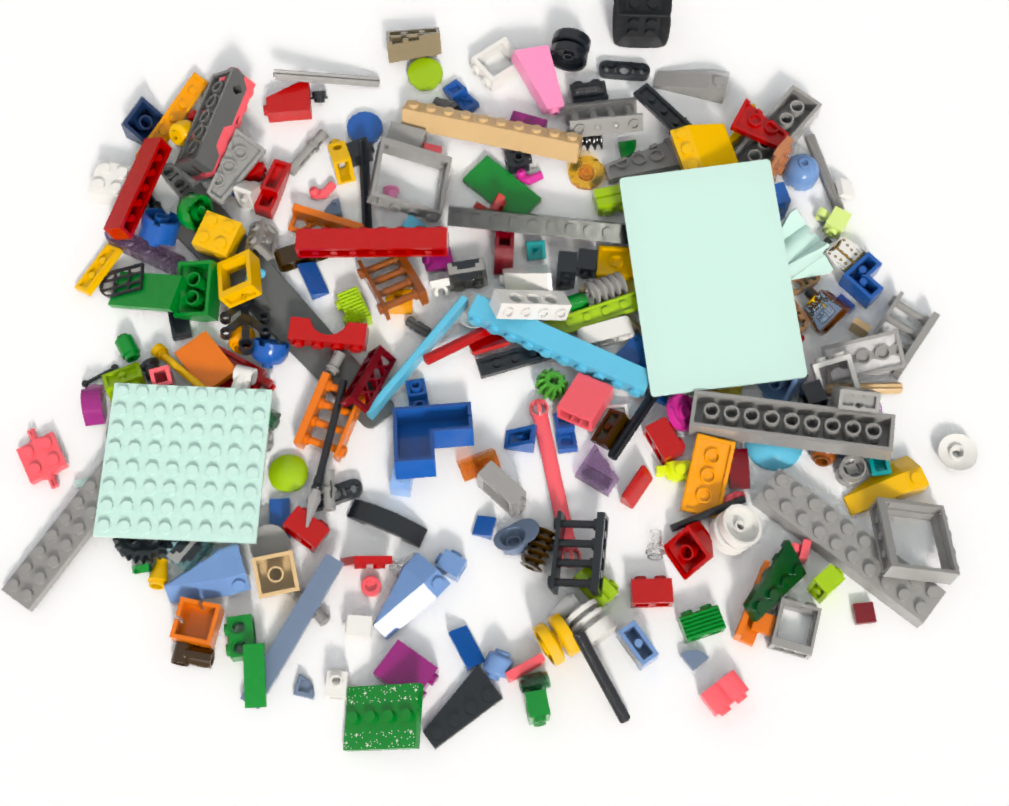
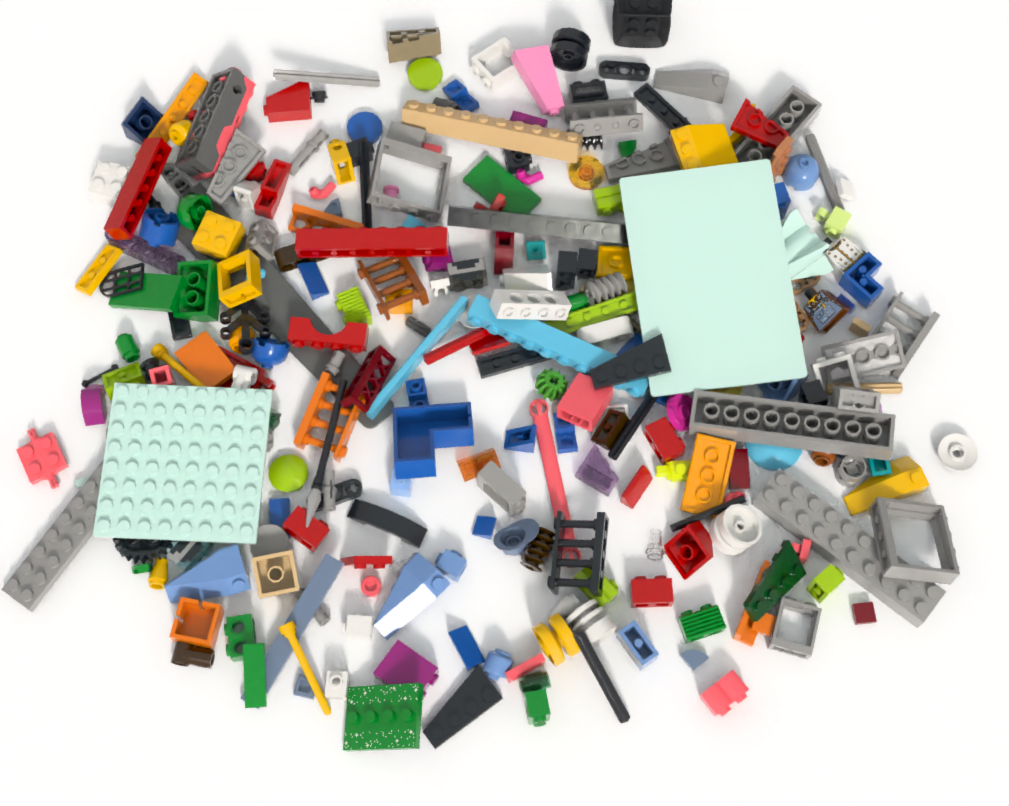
none -> yellow piece [278,621,331,715]
none -> black wing [590,333,671,390]

